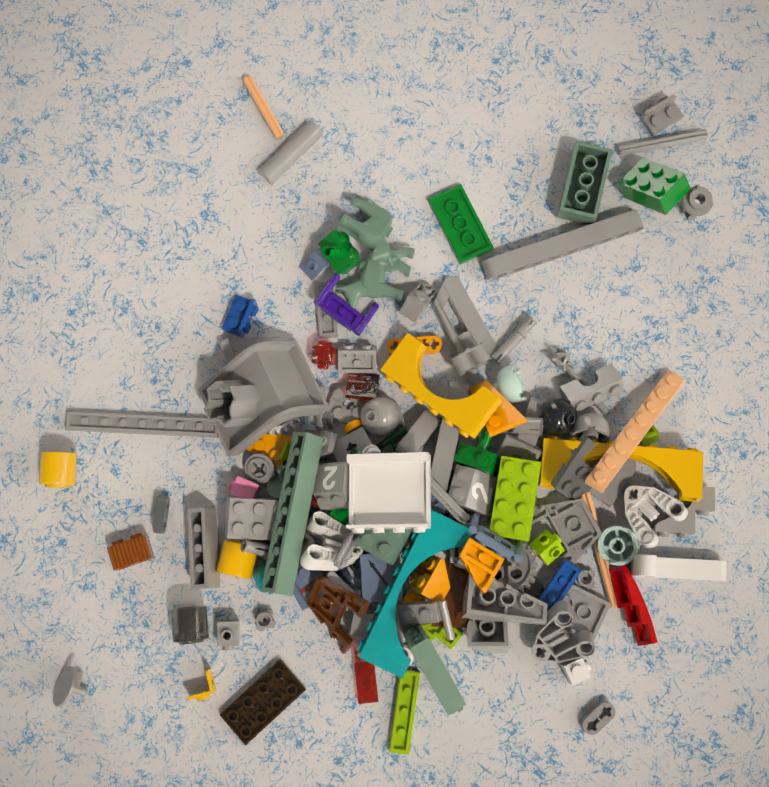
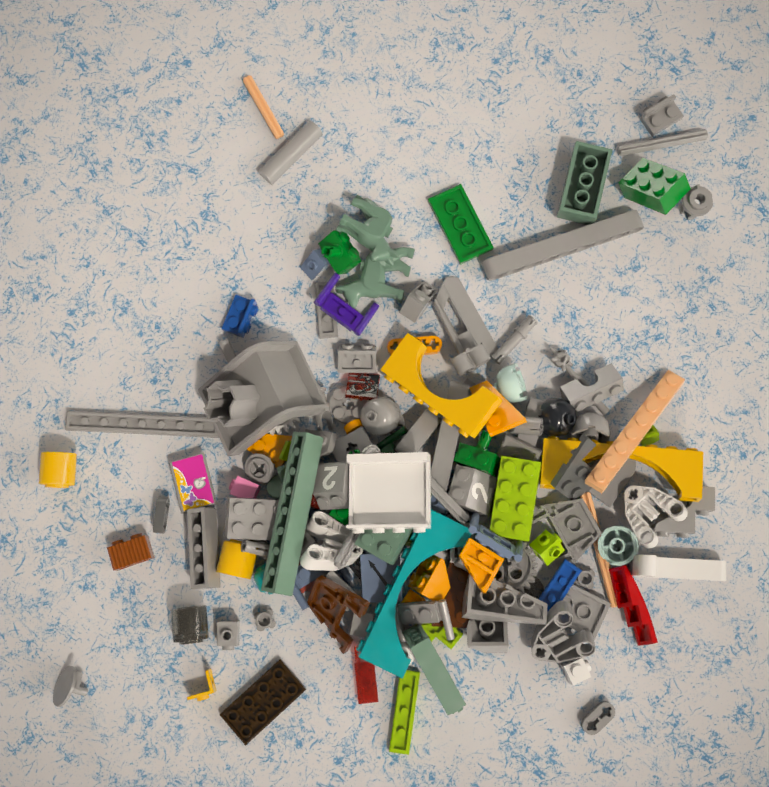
clear red head [311,341,337,370] -> none
none -> piece [169,453,217,514]

